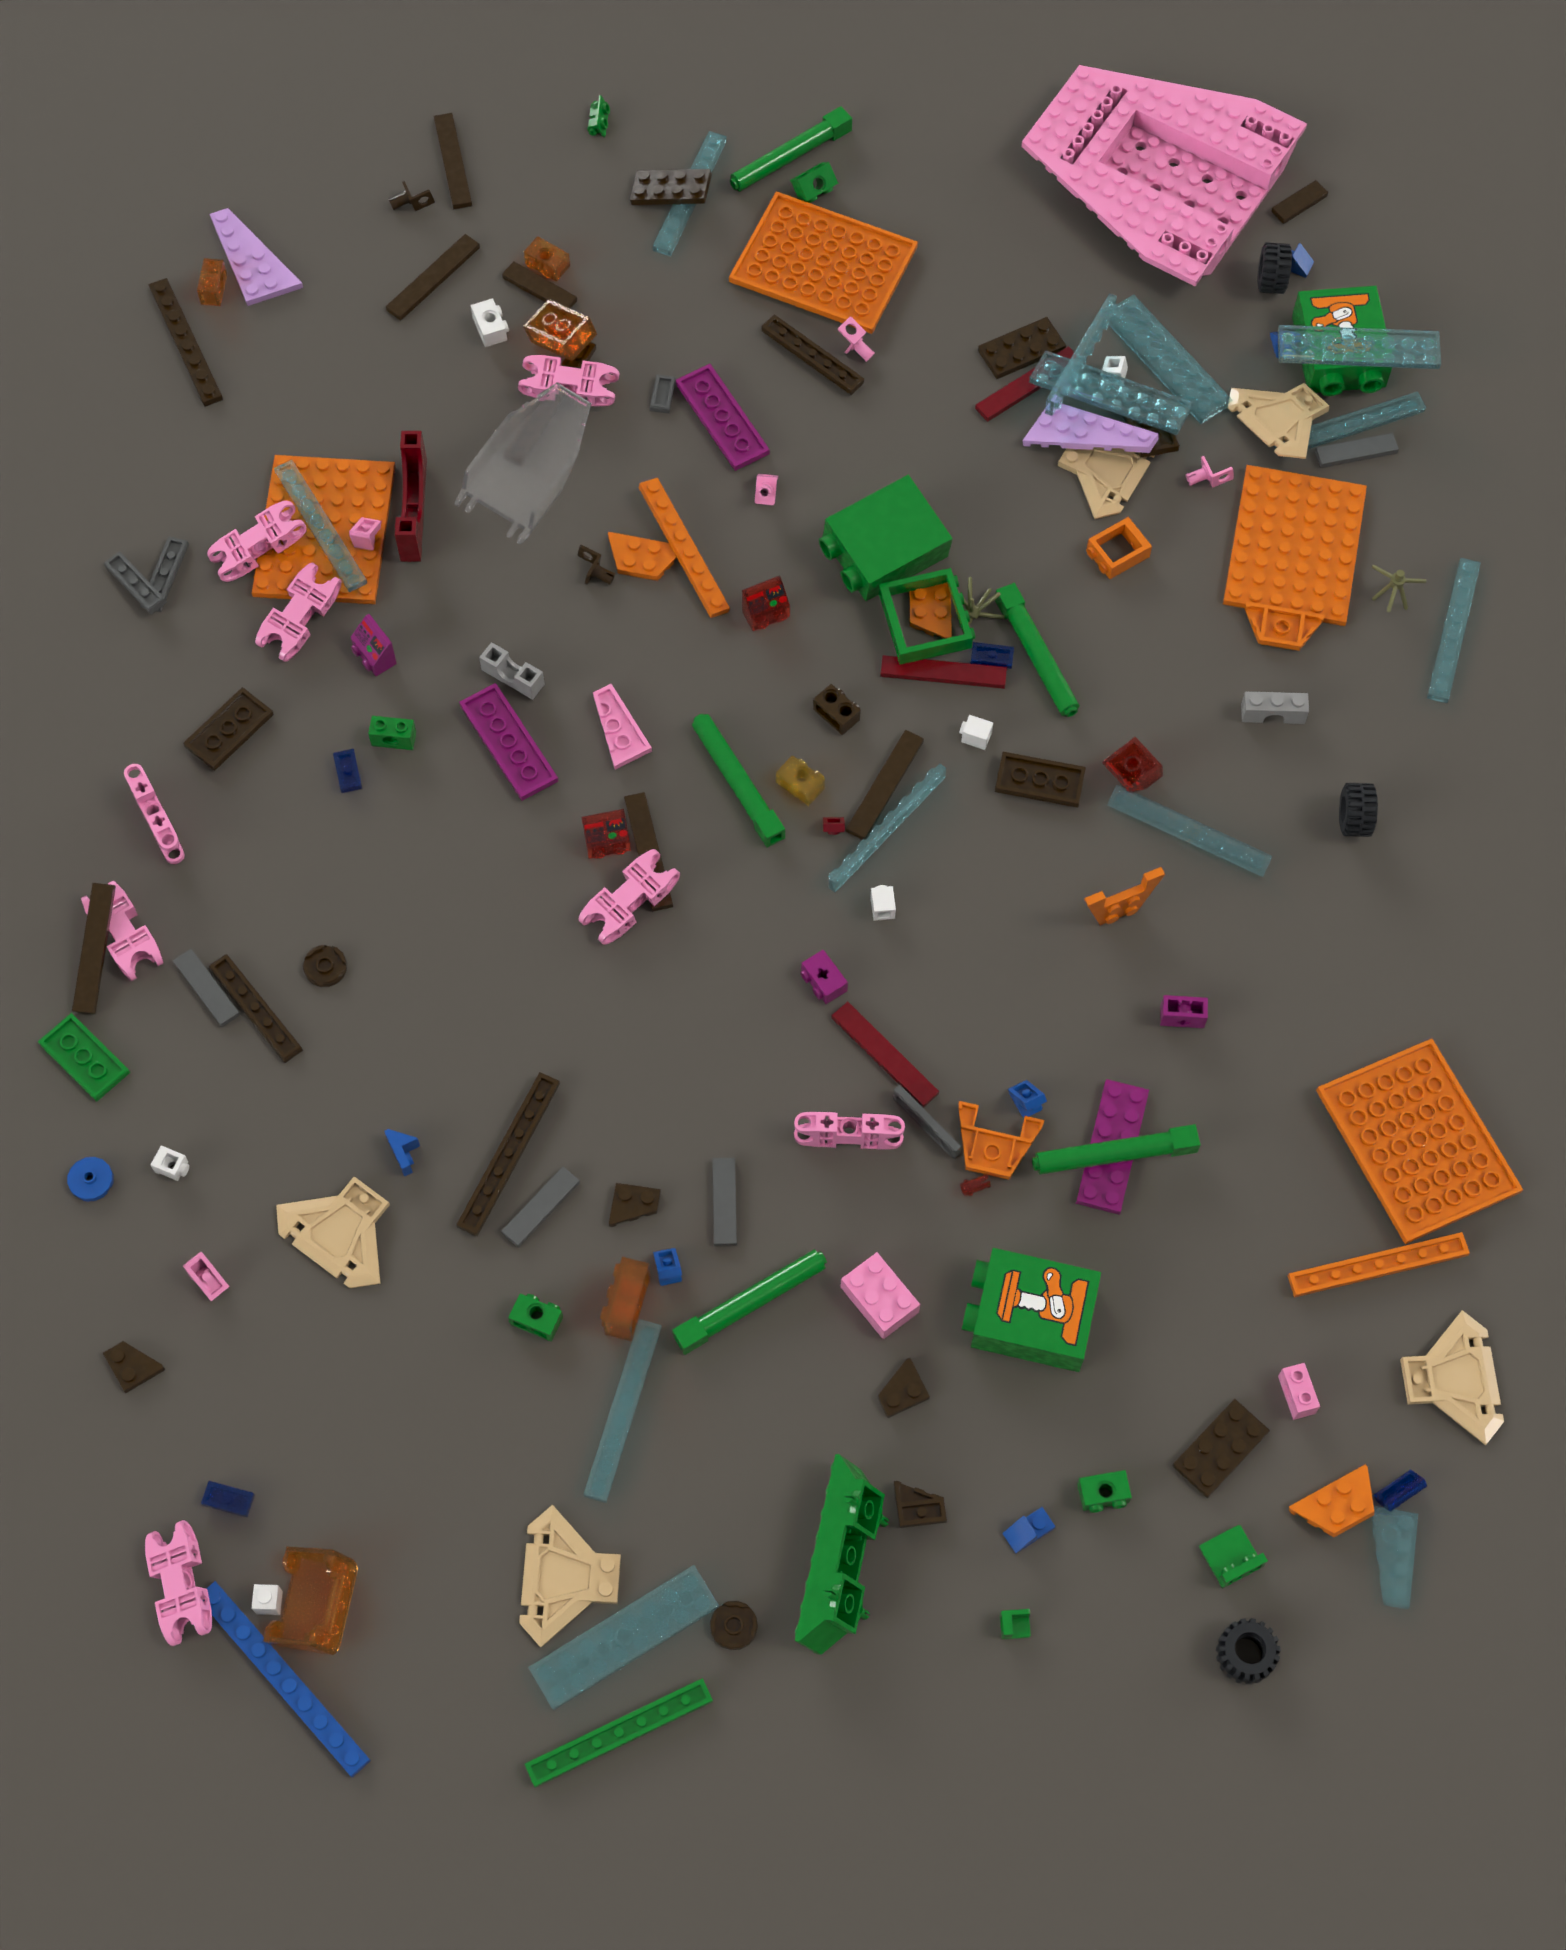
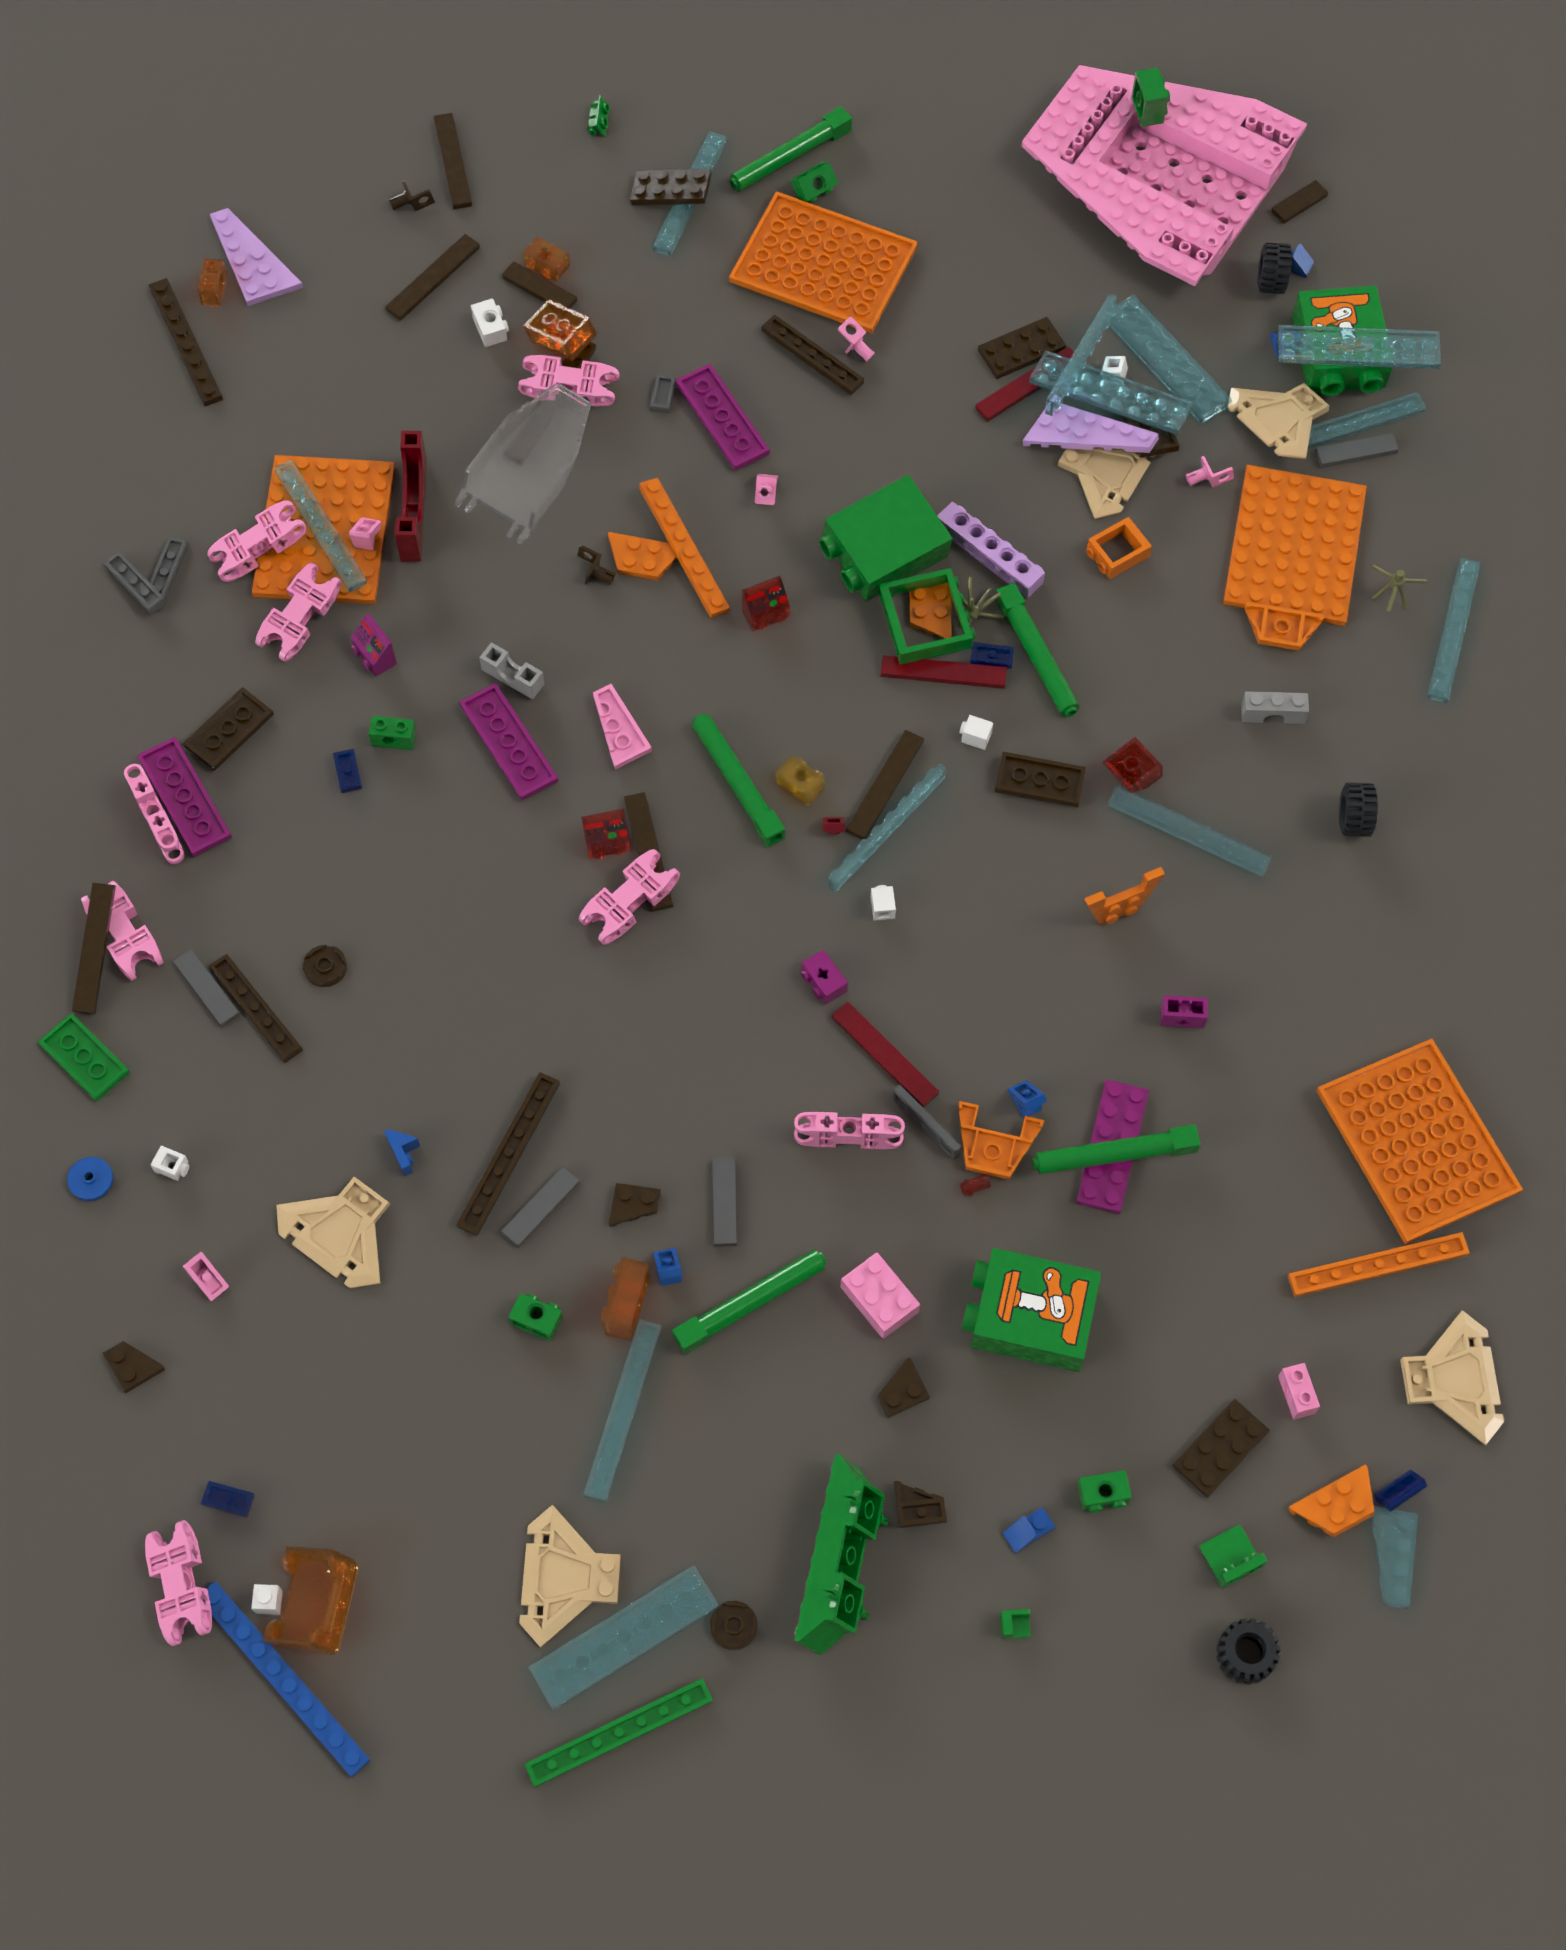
dark brown brick [813,684,861,735] -> none
none -> magenta plate [137,737,232,857]
none -> lavender brick [937,501,1045,599]
none -> green brick [1131,67,1170,127]

